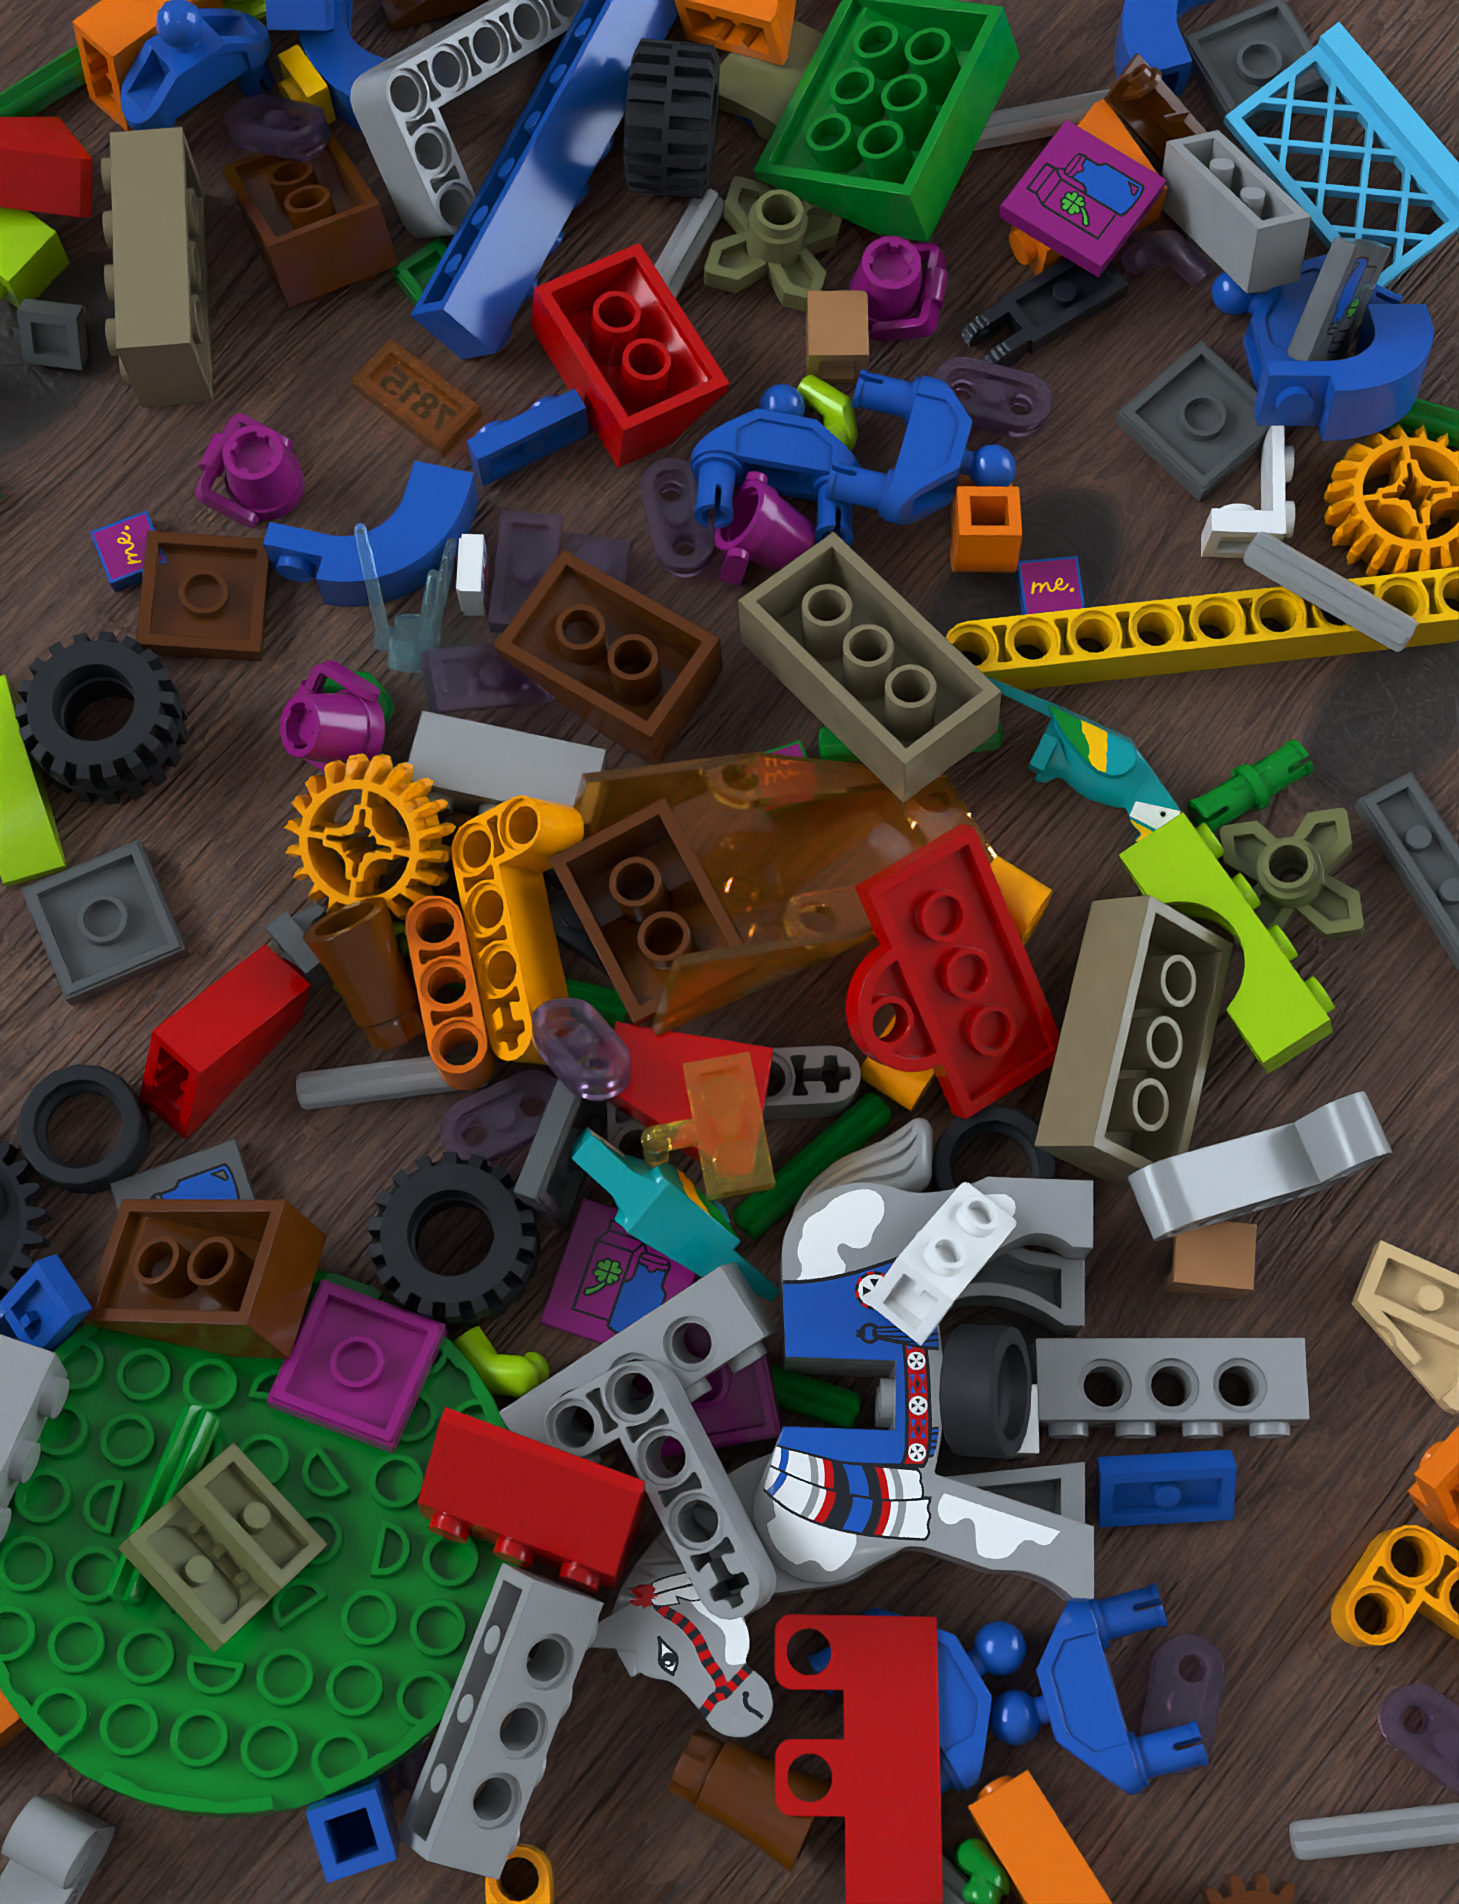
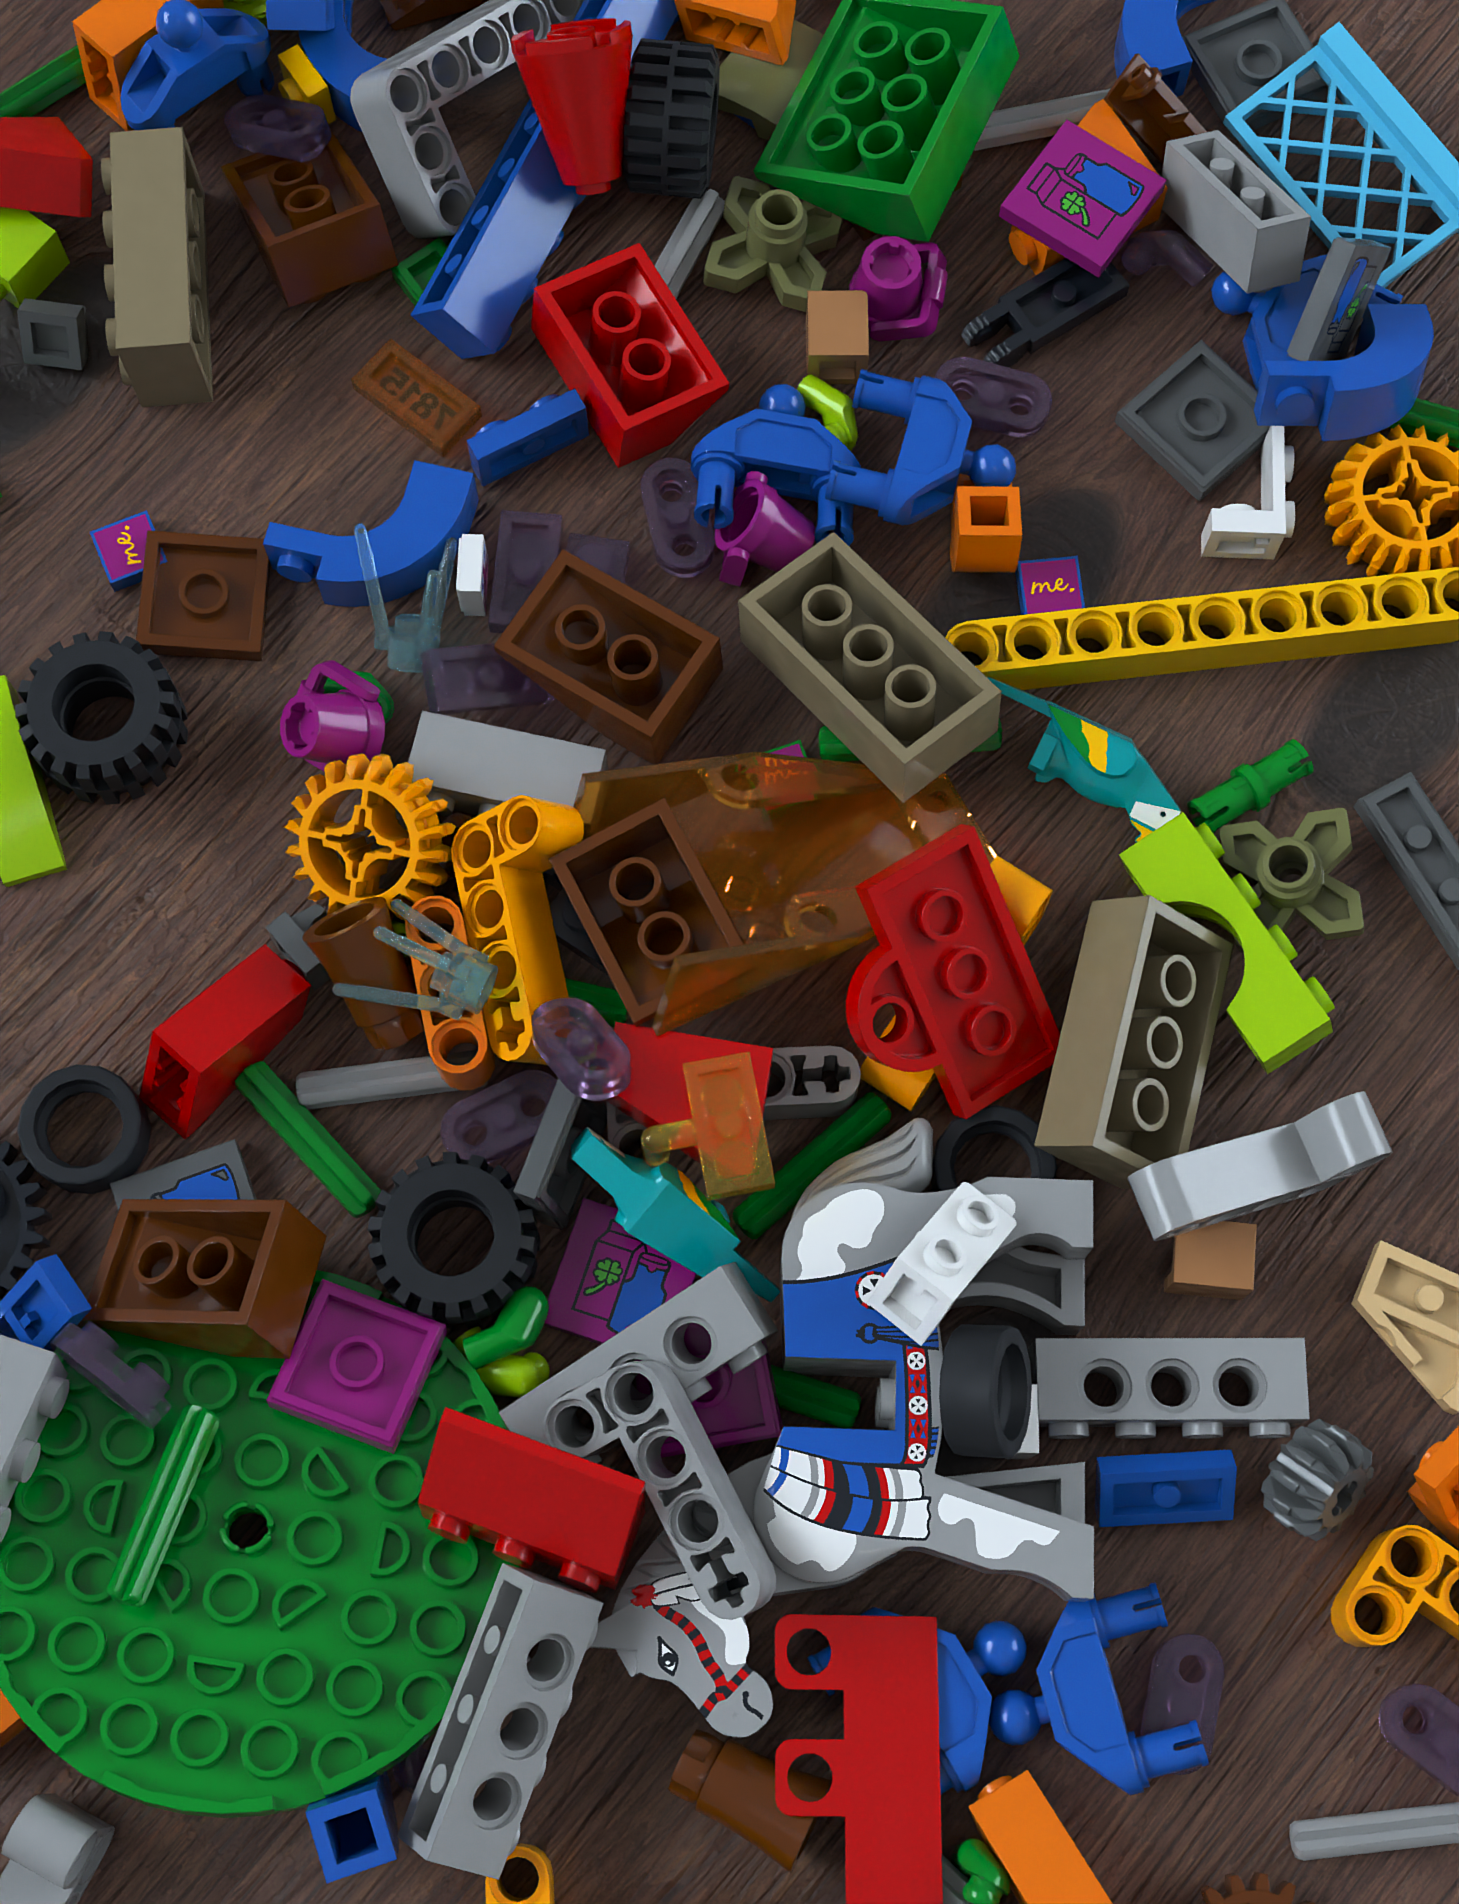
dark grey tile [21,839,189,1006] -> none
olive slope [118,1442,328,1653] -> none
magenta piece [195,413,305,528] -> none
light grey axle [1243,532,1418,652] -> none
none -> plate [50,1321,172,1429]
none -> green axle [235,1061,381,1219]
none -> clear light blue plant [332,899,498,1021]
none -> green arm [463,1286,549,1370]
none -> red cone [511,18,633,195]
none -> dark grey gear [1261,1419,1374,1541]

